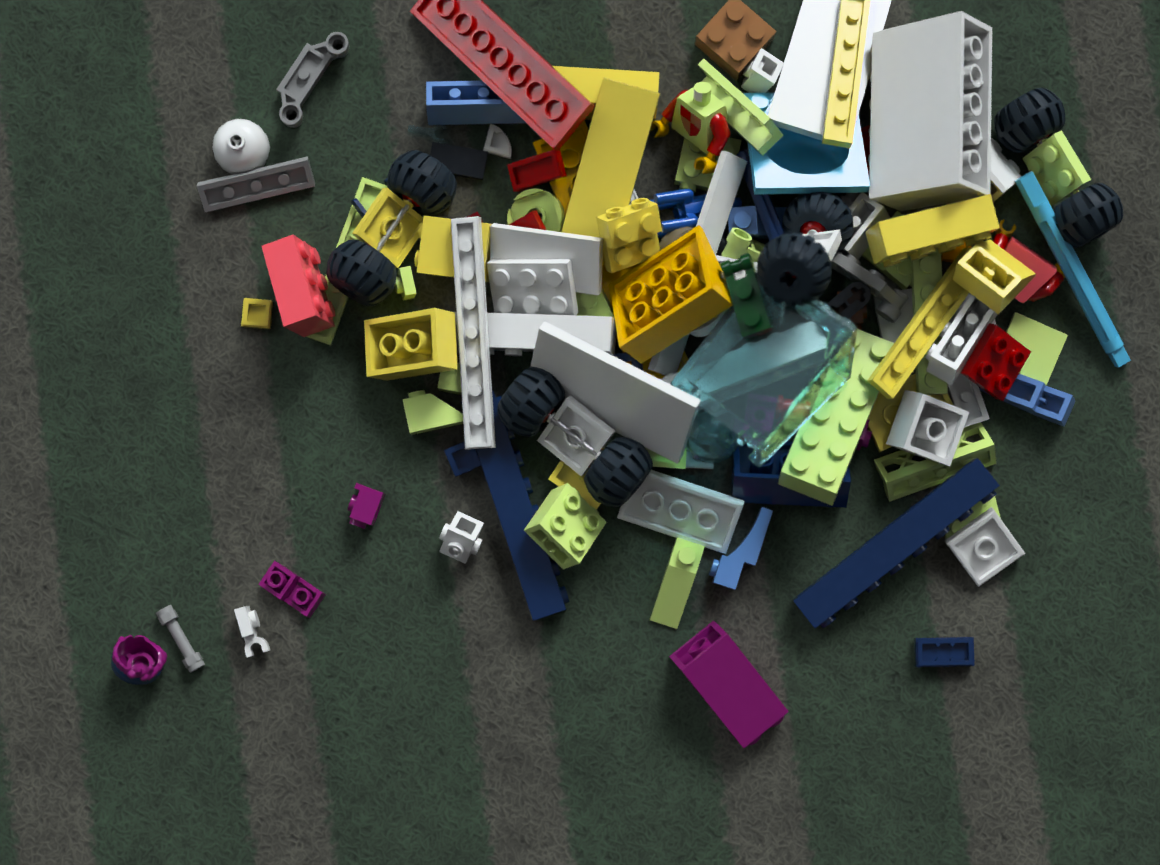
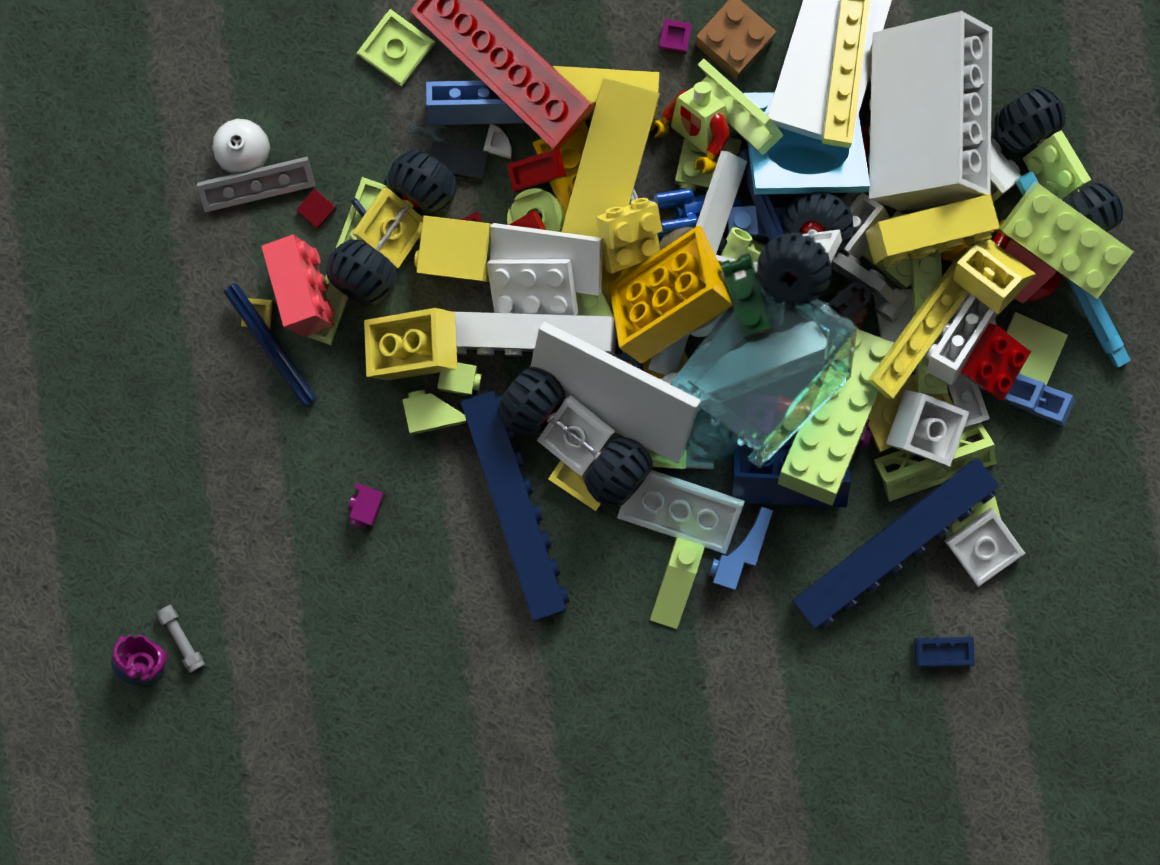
white plate [234,606,270,657] -> none
magenta slope [258,560,326,618] -> none
light grey plate [276,32,350,128] -> none
yellowish green plate [395,266,417,301] -> none
white brick [439,511,484,564] -> none
dark blue plate [444,441,482,477] -> none
white tile [451,216,496,449] -> none
yellowish green brick [524,483,607,569] -> none
magenta slope [669,620,789,748] -> none
white brick [741,48,784,93] -> none
none -> dark blue axle [224,284,316,406]
none -> dark red tile [296,189,337,229]
none -> yellowish green tile [356,9,435,87]
none -> magenta plate [659,19,692,54]
none -> yellowish green brick [999,181,1134,299]

